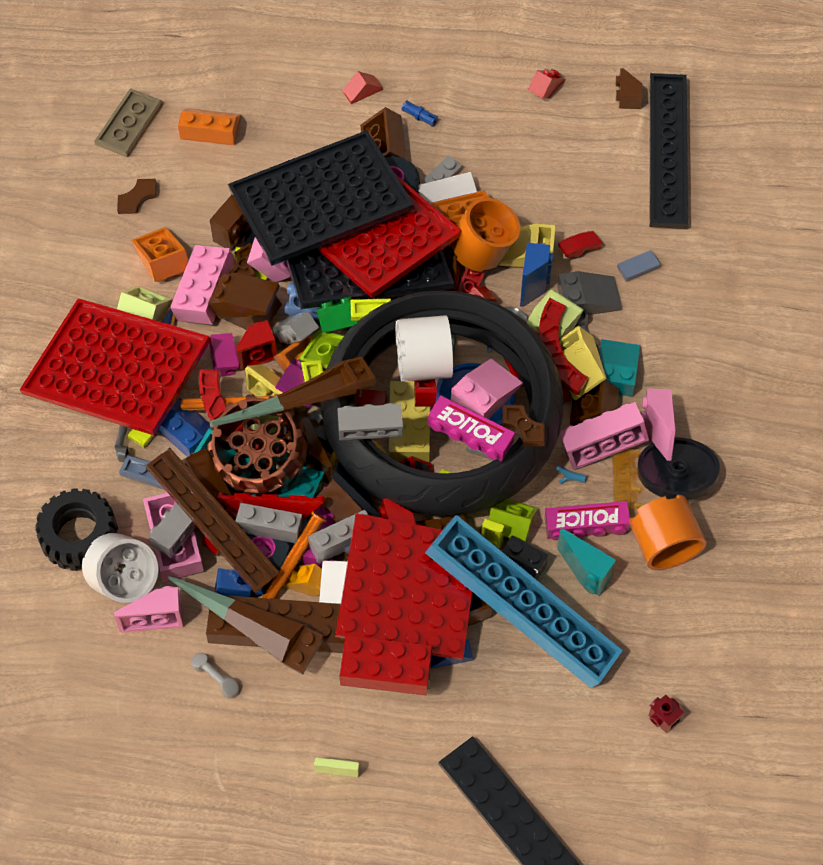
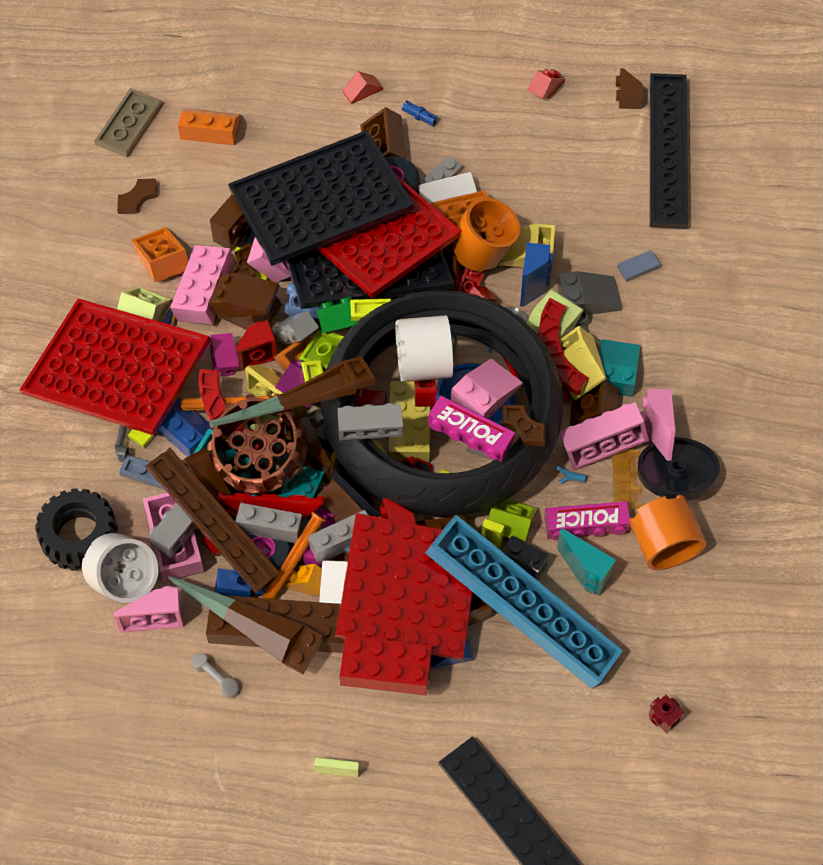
red slope [558,231,602,258] -> none

